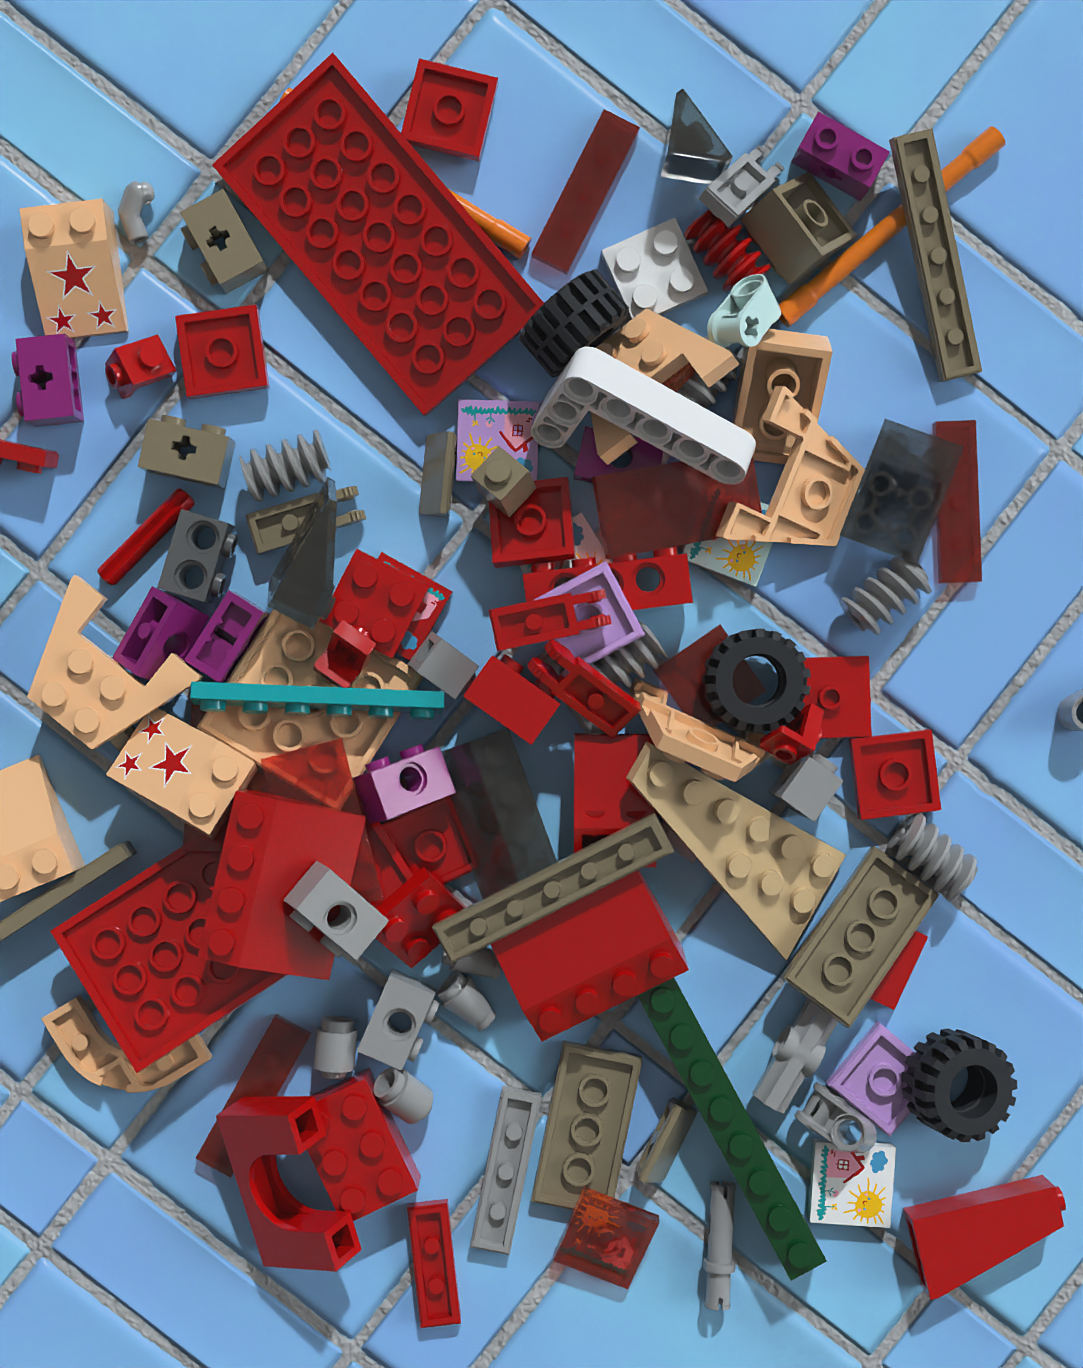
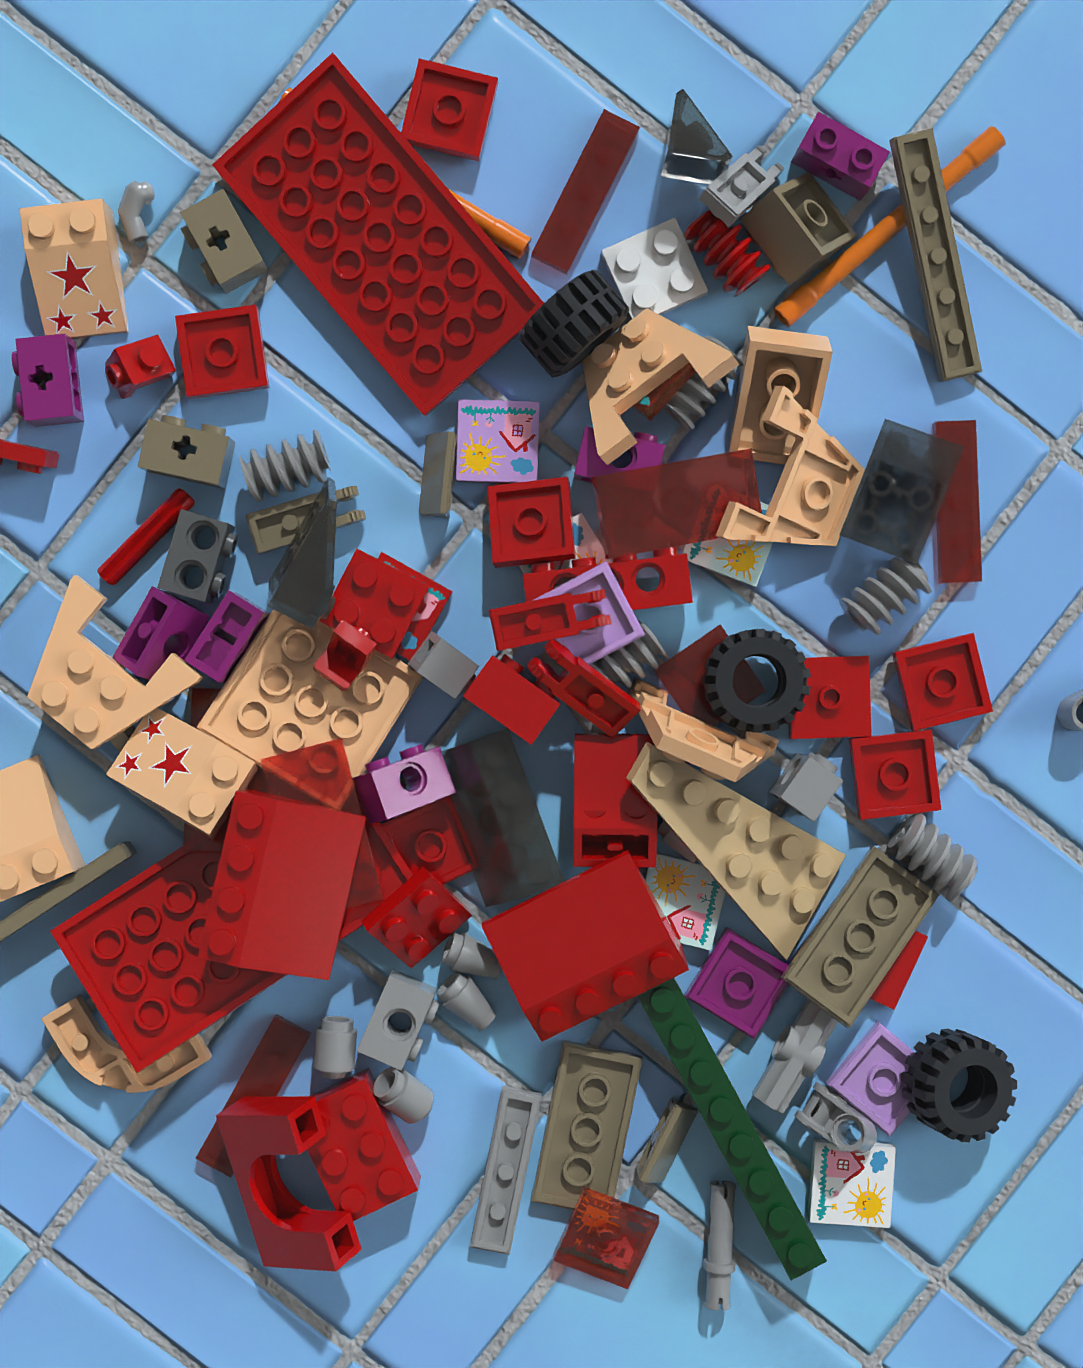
teal plate [190,681,445,720] -> none
light grey brick [283,860,389,961] -> none
red tile [407,1199,461,1328] -> none
dark tan tile [432,813,674,964] -> none
dark tan brick [471,446,536,518] -> none
white beam [530,347,756,485] -> none
light aqua piece [707,274,781,348] -> none
red bracket [759,703,824,765] -> none
red slope [903,1175,1066,1300] -> none
none -> tile [644,853,725,950]
none -> magenta tile [684,927,789,1039]
none -> red plate [892,633,993,731]

